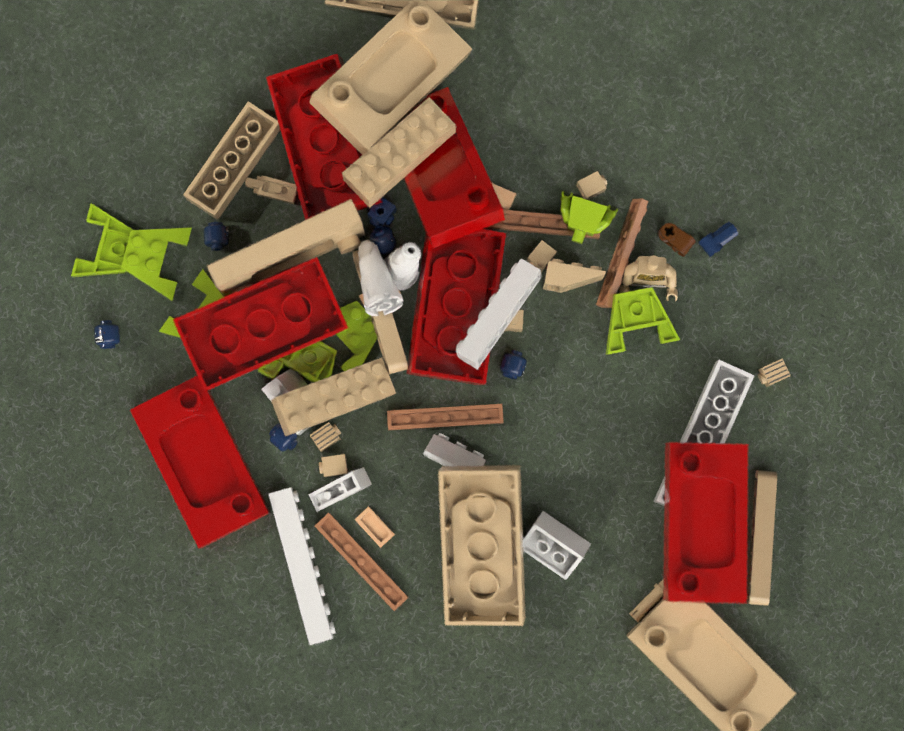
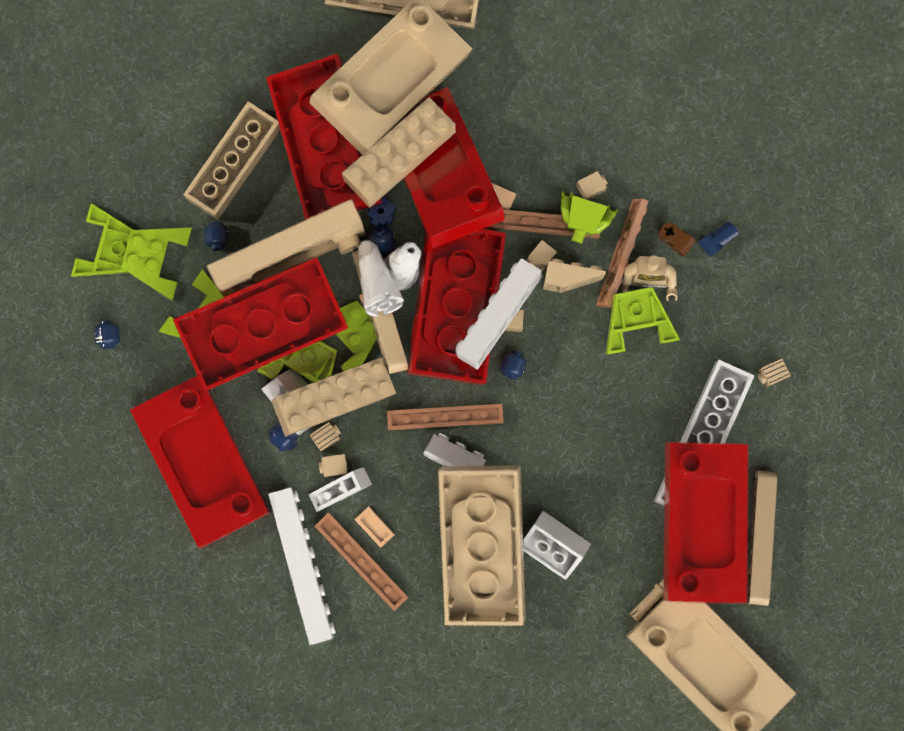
tan hinge [245,176,297,204] -> none

